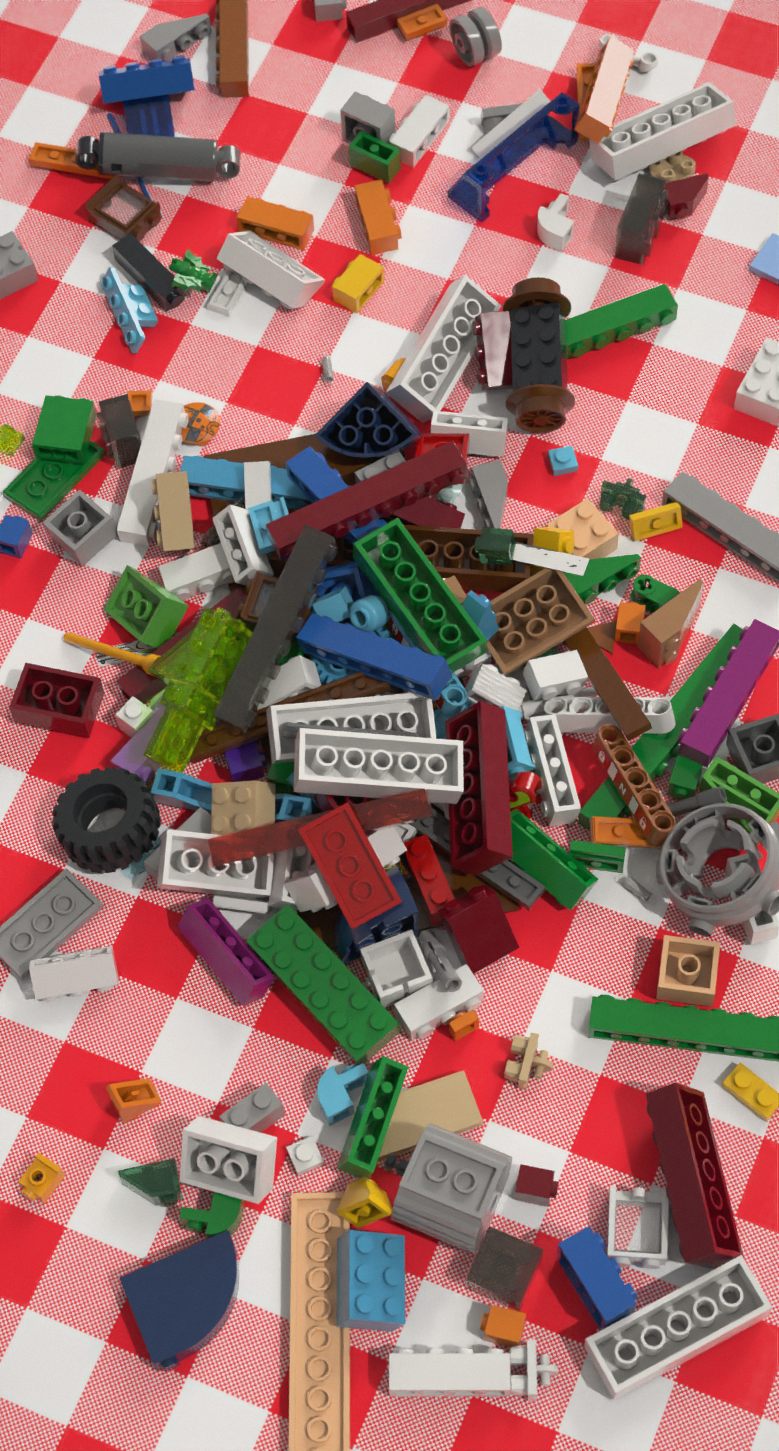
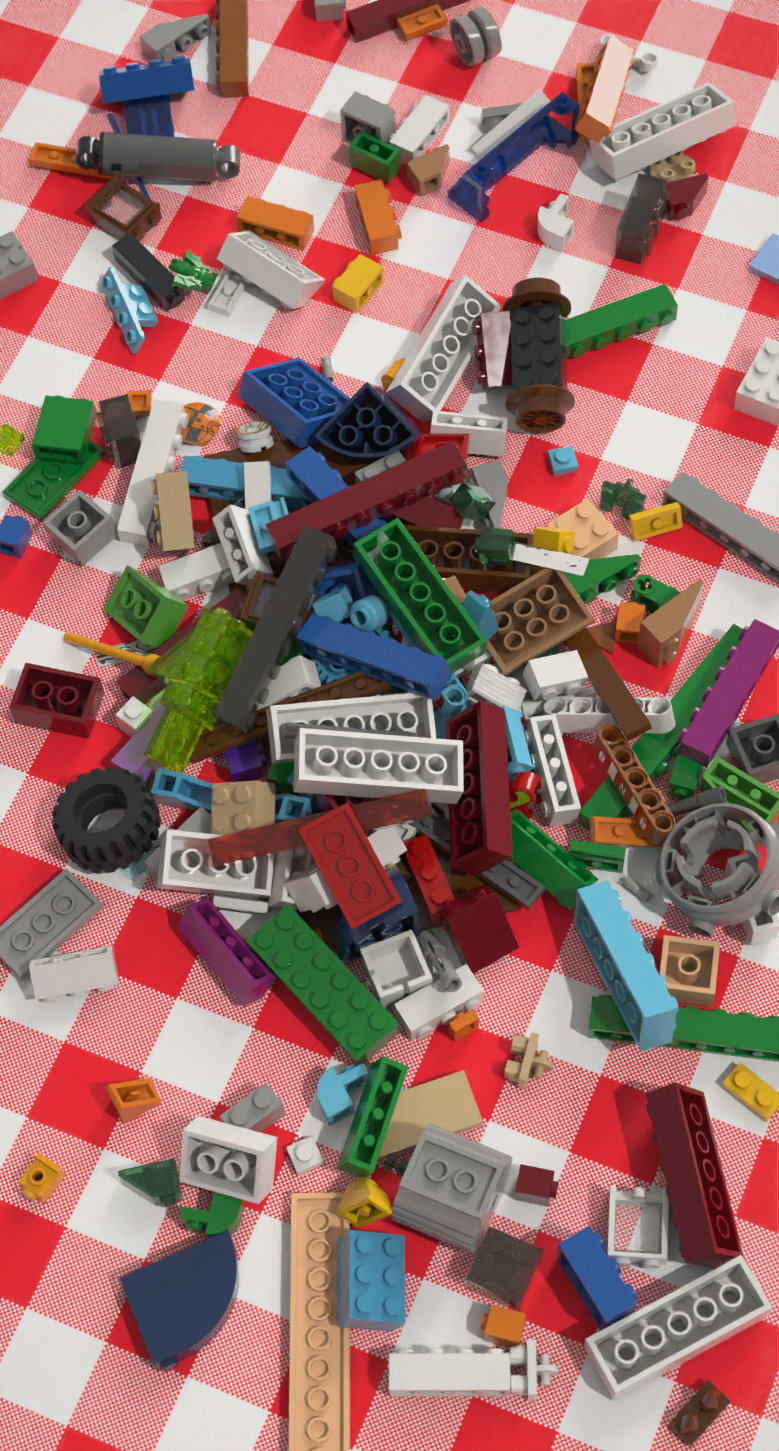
none -> white wheel [236,420,274,453]
none -> blue slope [238,357,350,448]
none -> medium nougat slope [406,144,450,197]
none -> clear green brick [449,481,496,522]
none -> medium azure brick [574,881,679,1052]
none -> reddish brown tile [667,1380,731,1447]

